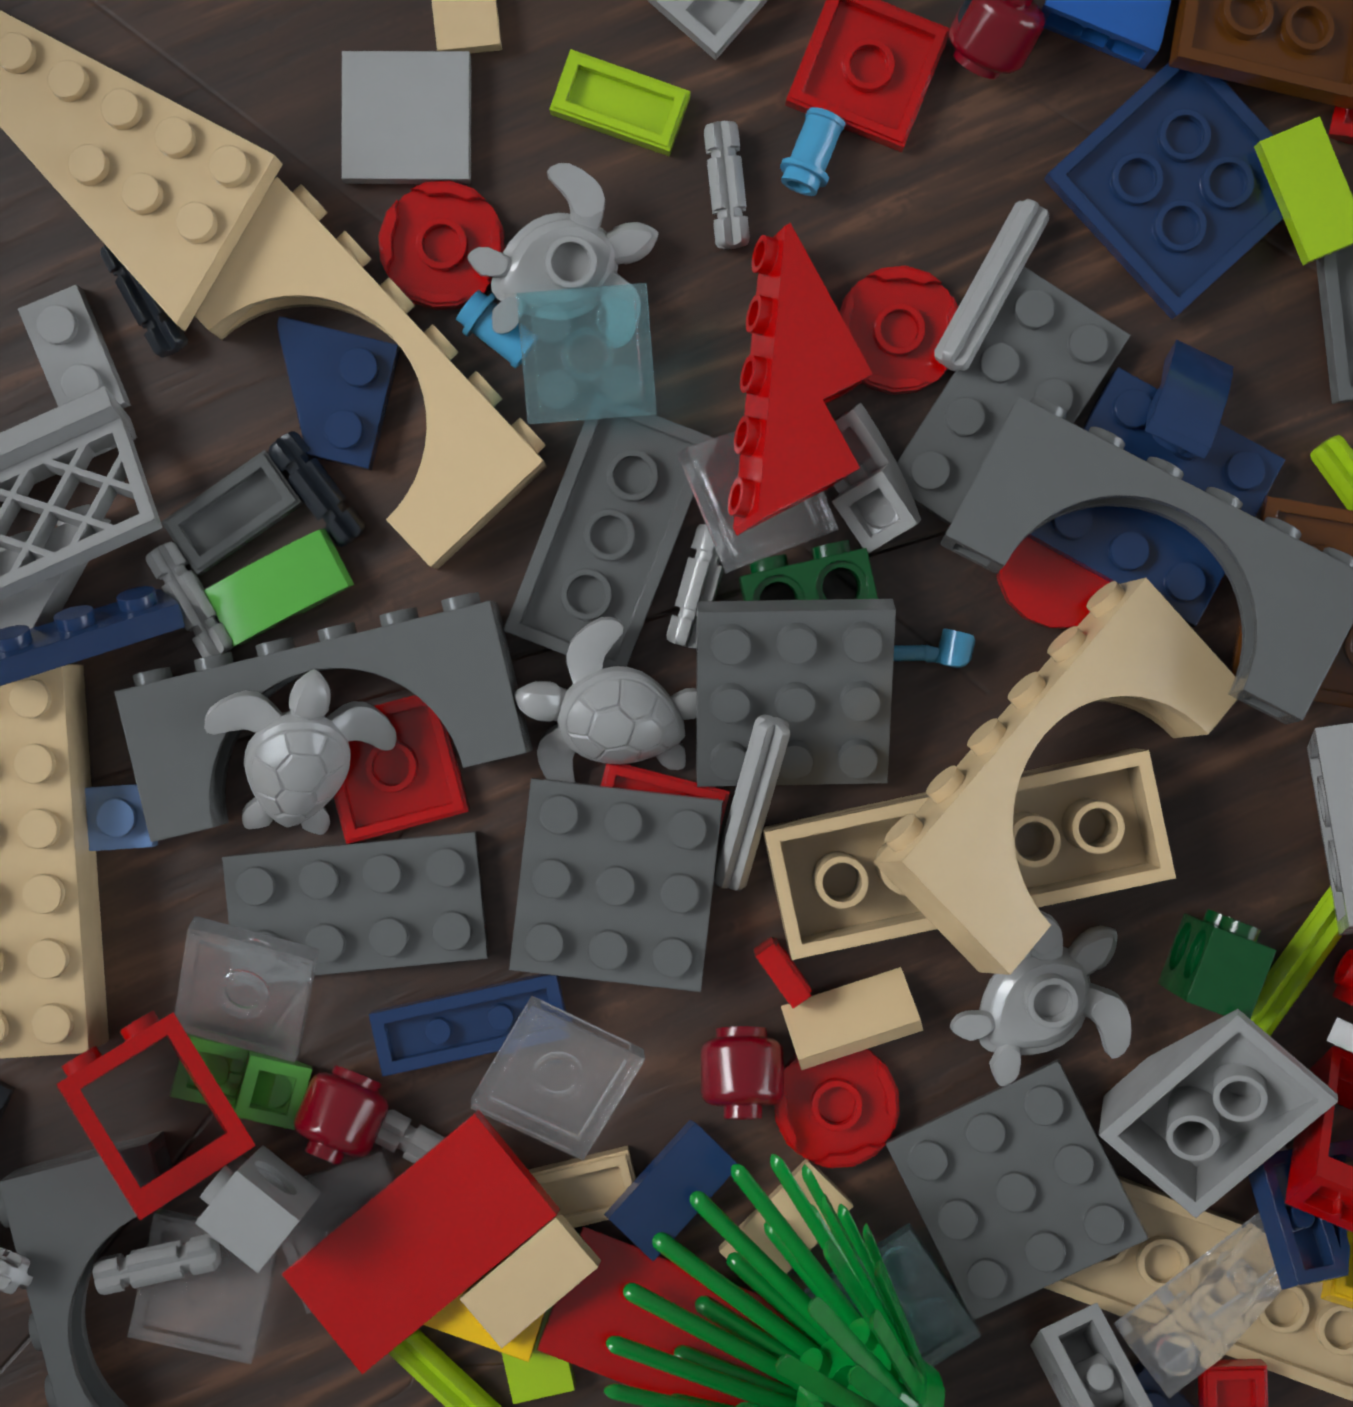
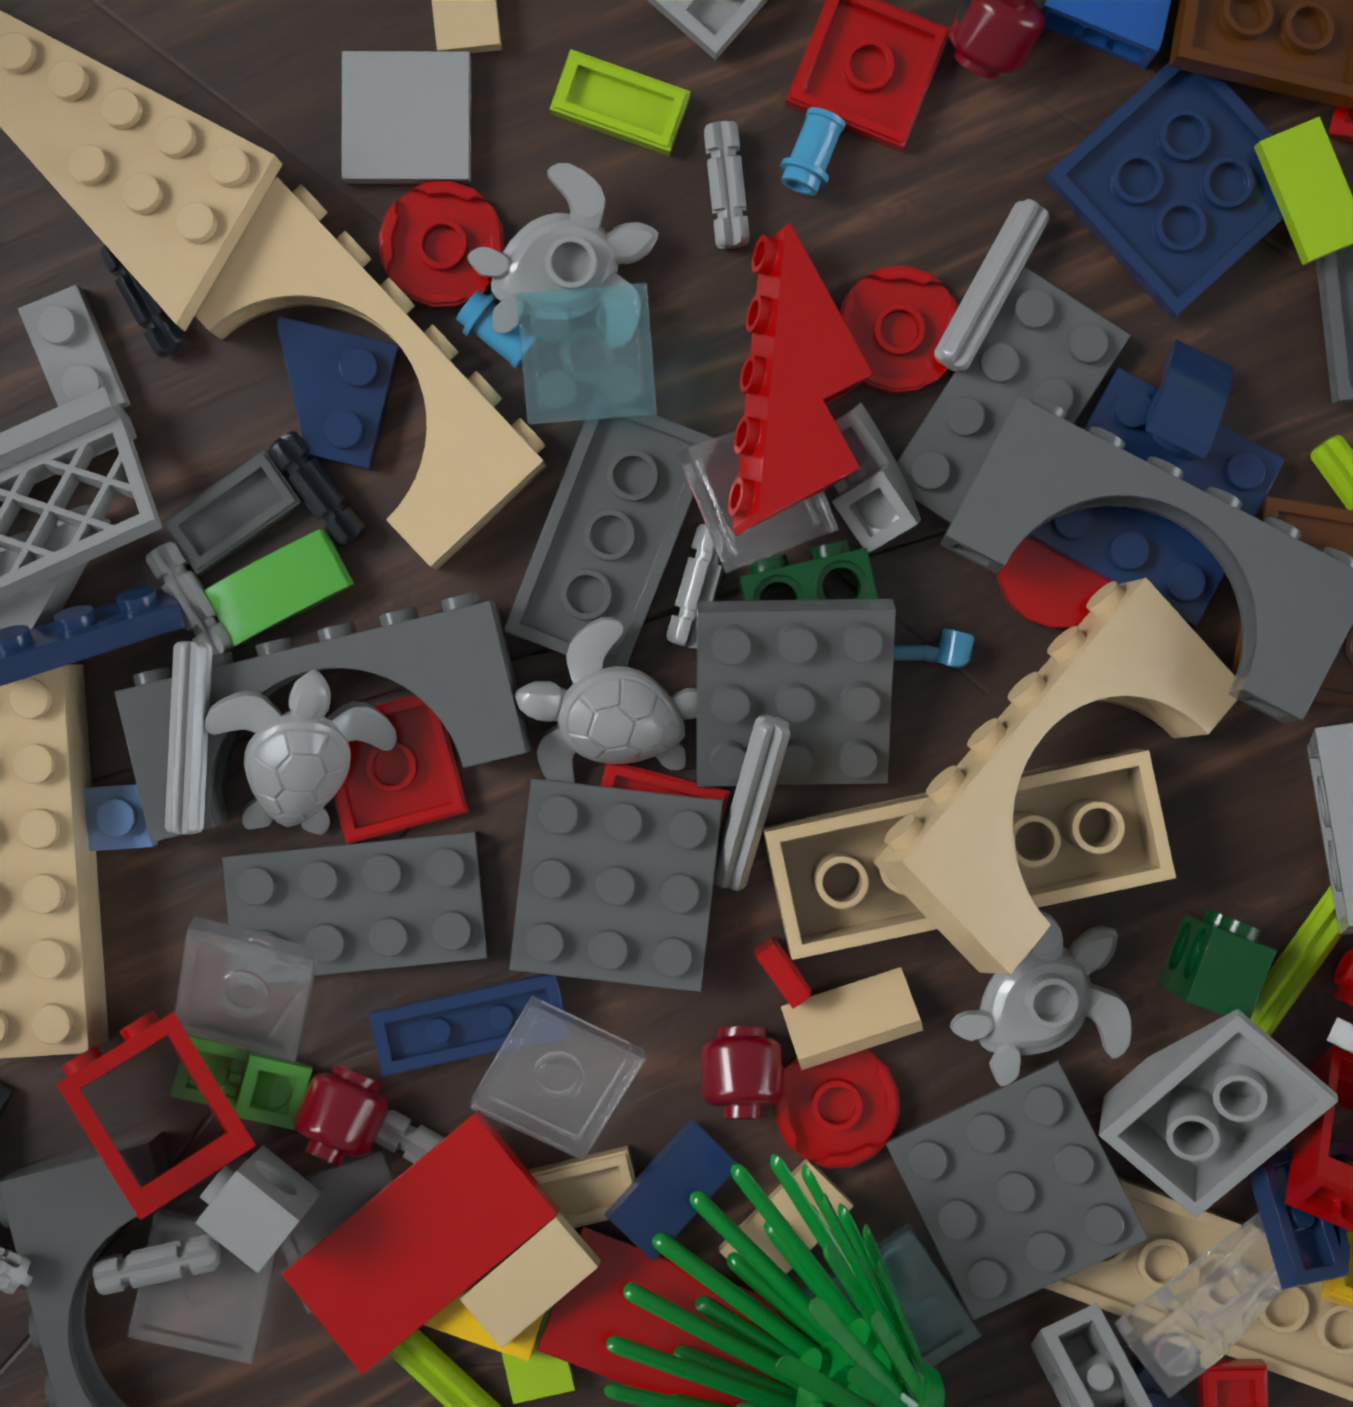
none -> light grey axle [165,641,213,835]

